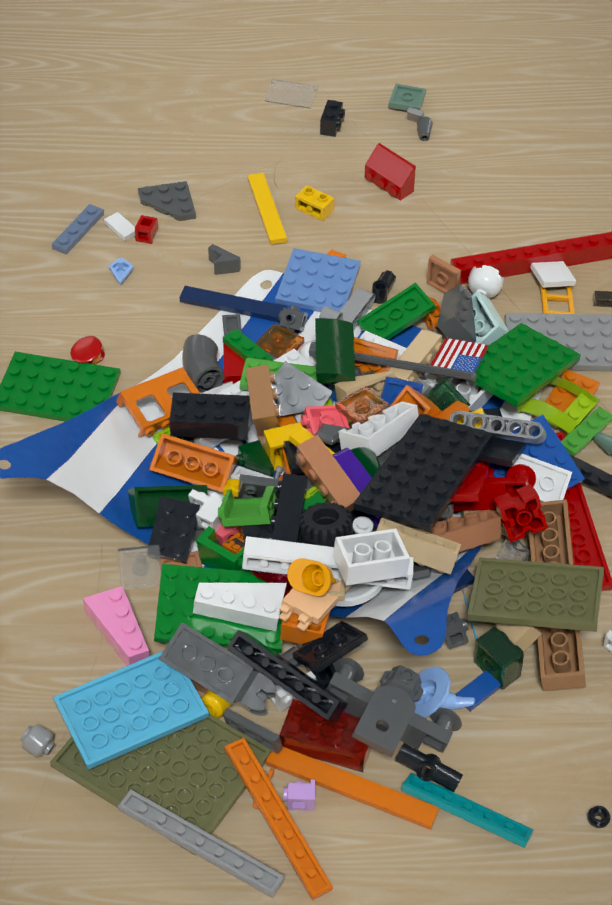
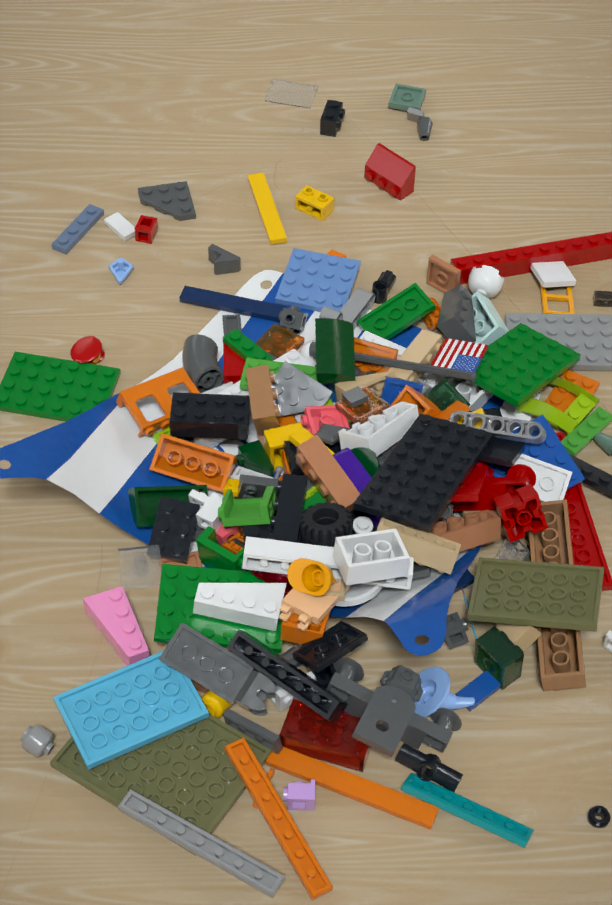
none -> tile [342,386,369,408]

